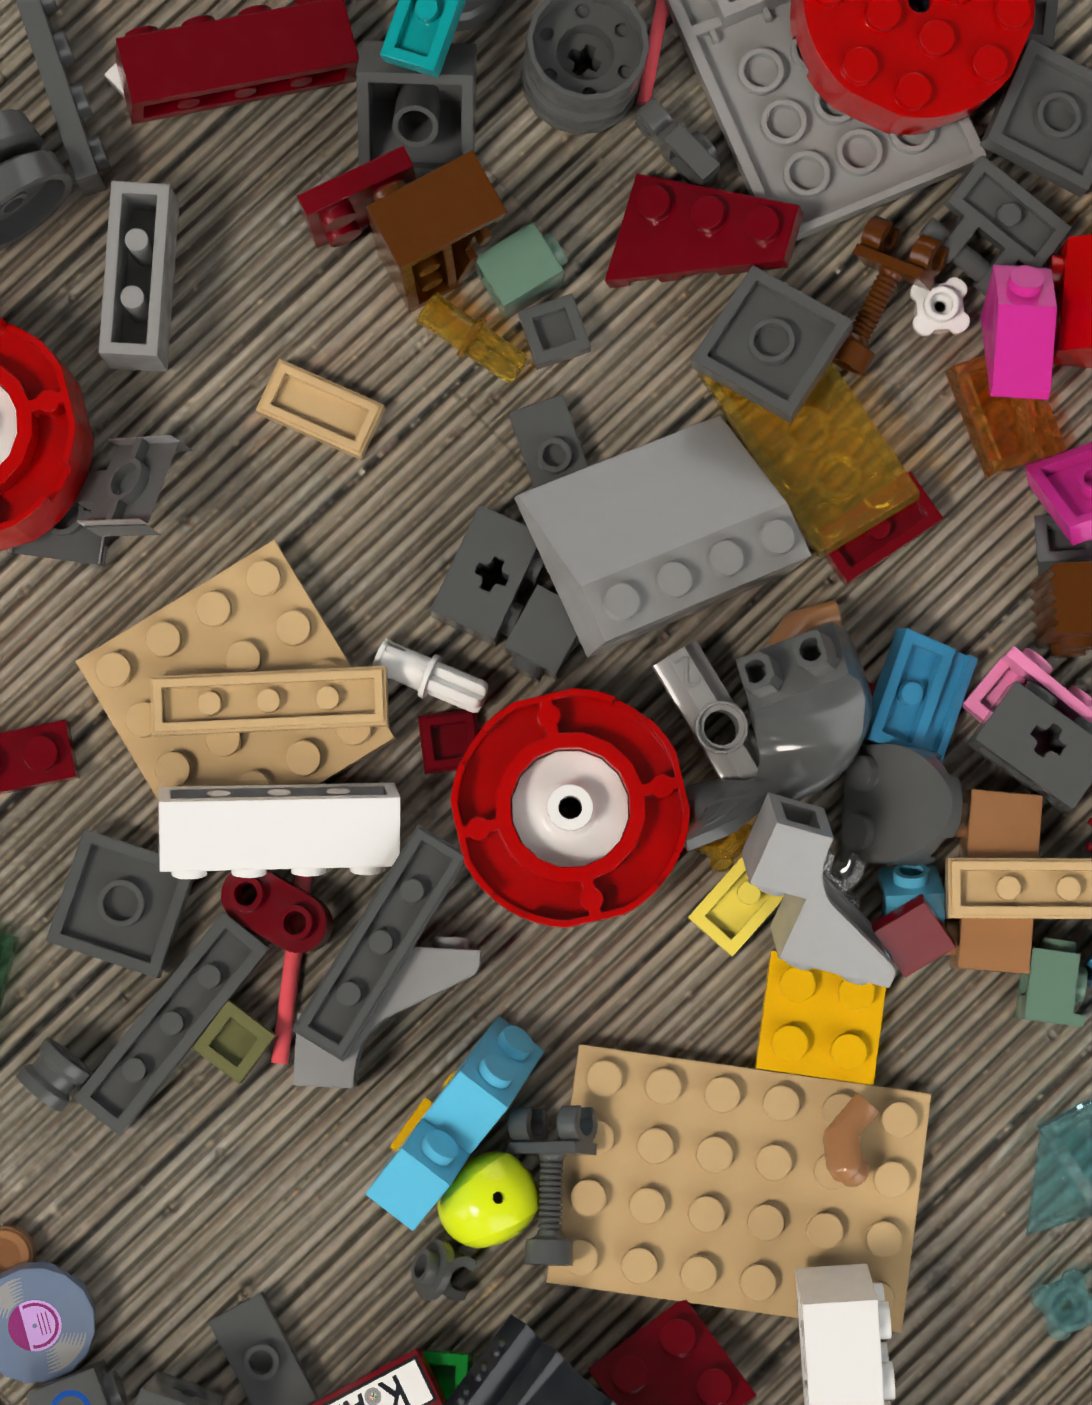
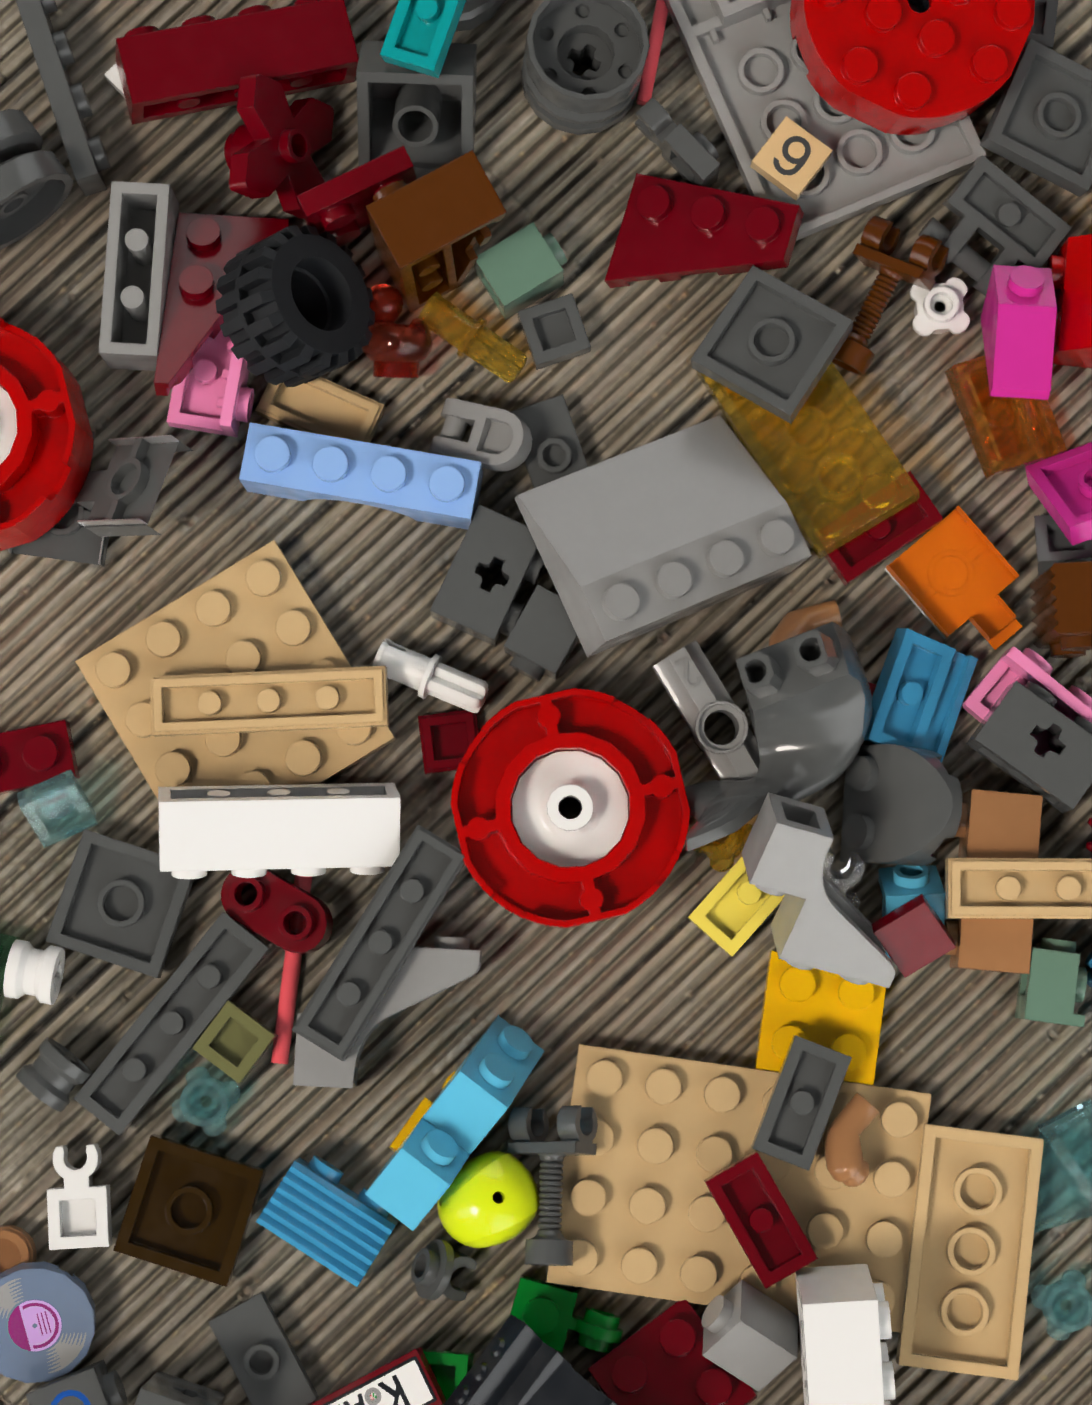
none -> white wheel [3,939,65,1005]
none -> clear light blue plate [17,769,98,848]
none -> white plate [47,1143,113,1250]
none -> dark brown plate [113,1134,266,1287]
none -> dark red wing [154,212,289,396]
none -> bright pink bracket [166,330,254,438]
none -> clear light blue plate [172,1067,241,1136]
none -> black tyre [216,225,375,387]
none -> dark red plant [224,74,334,219]
none -> light blue arch [239,422,483,530]
none -> dark azure brick [256,1155,399,1287]
none -> clear red animal [362,284,433,378]
none -> light grey plate [428,398,533,472]
none -> green plate [510,1275,623,1353]
none -> light grey brick [701,1280,798,1392]
none -> dark red plate [704,1151,818,1289]
none -> tan tile [750,116,833,201]
none -> dark grey plate [751,1035,852,1171]
none -> orange piece [884,505,1023,650]
none -> tan plate [896,1123,1044,1381]

